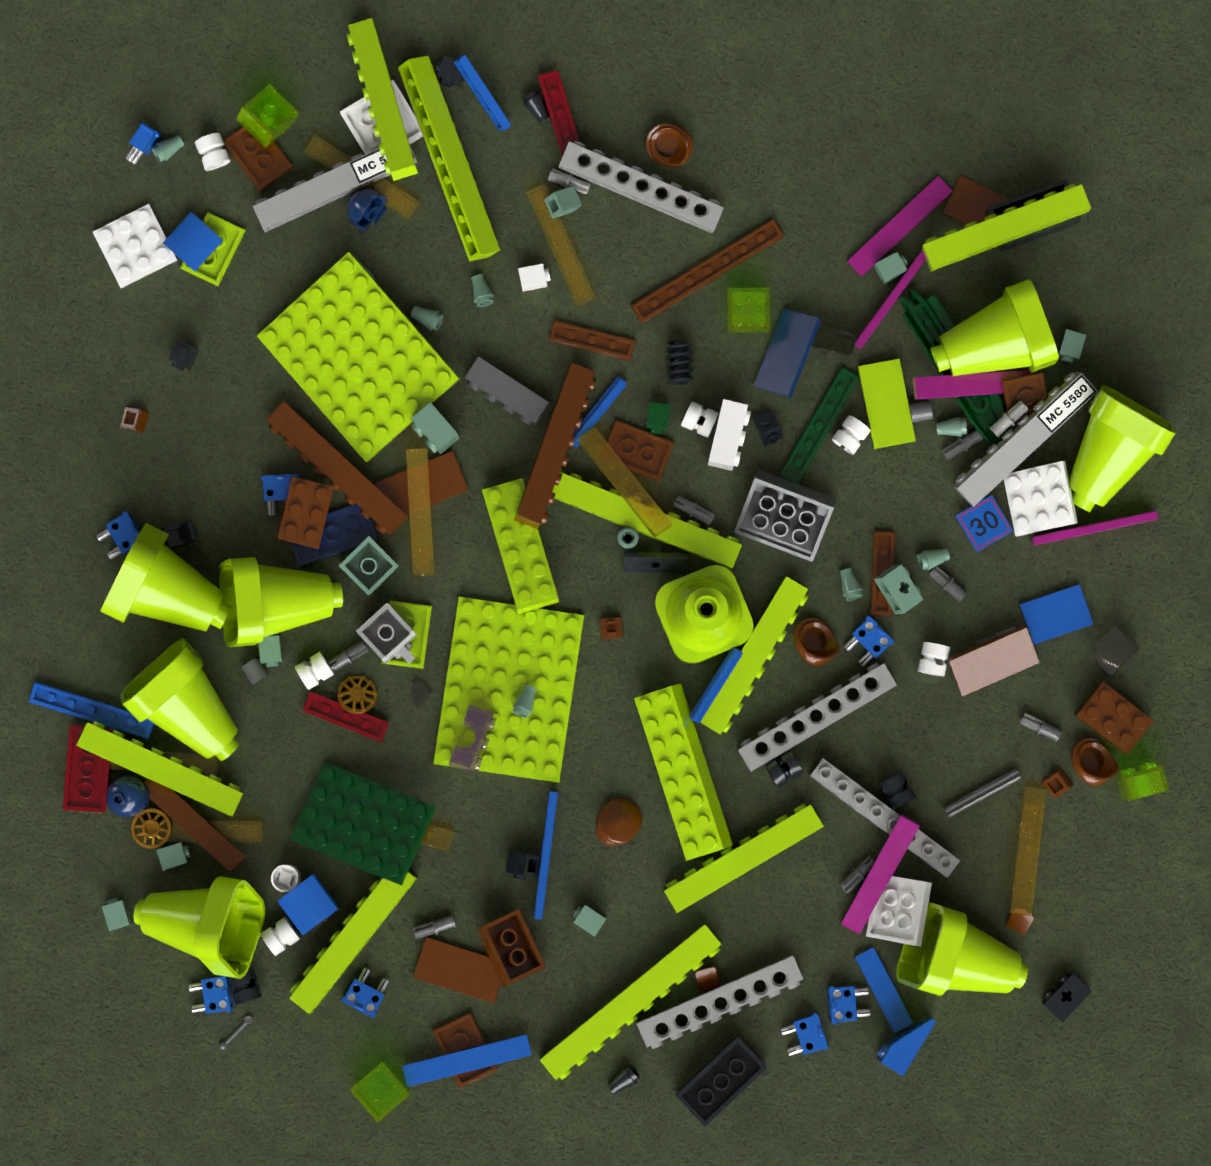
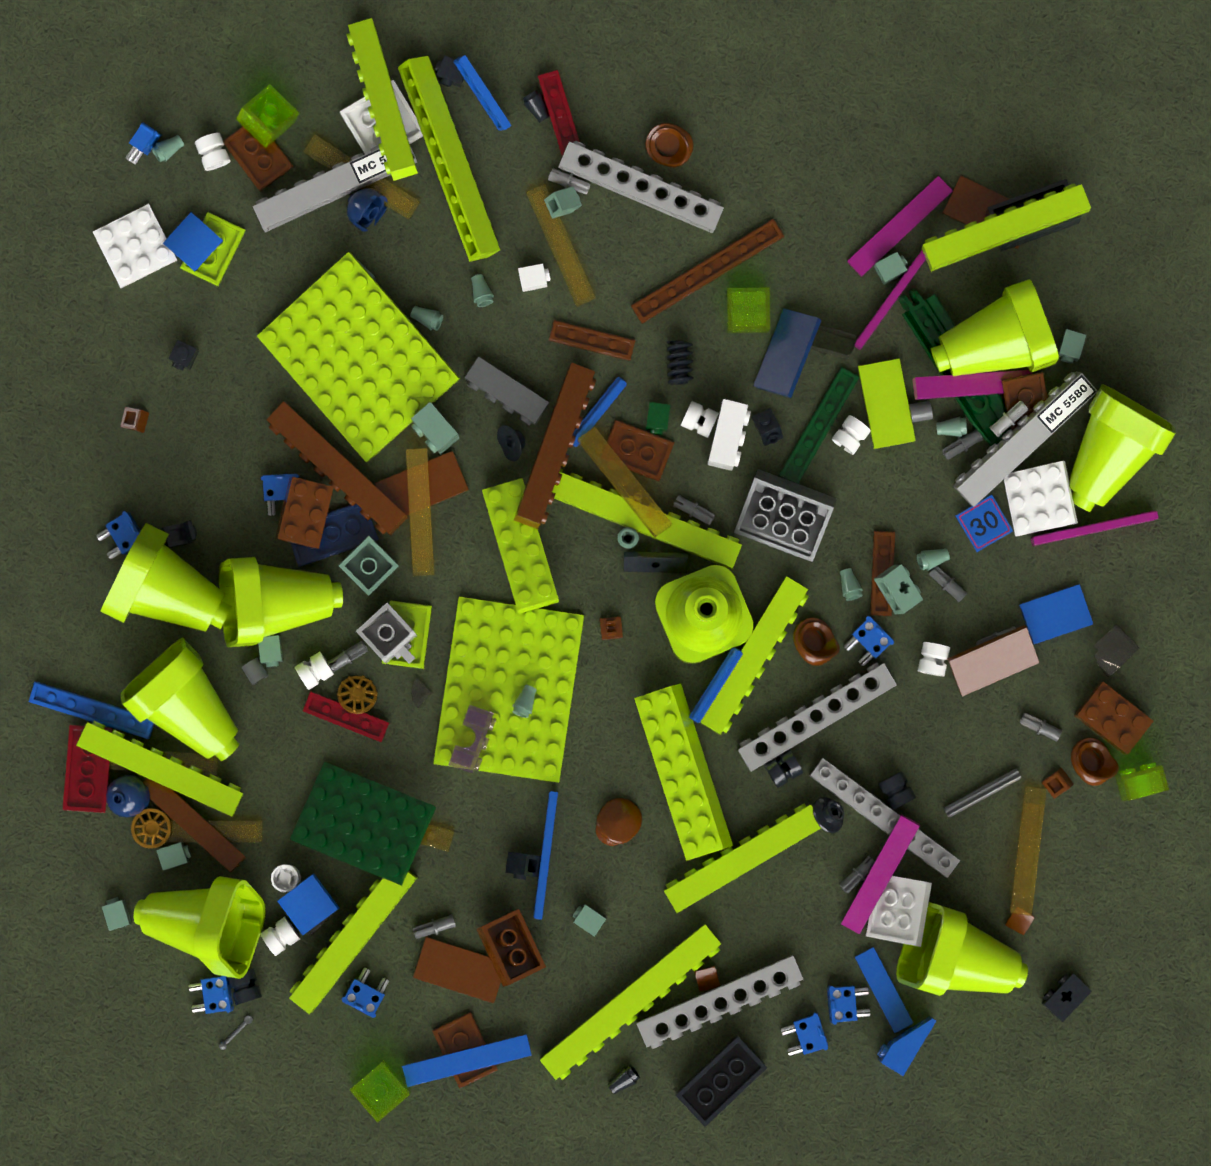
none -> black piece [497,425,525,461]
none -> black piece [813,797,844,833]

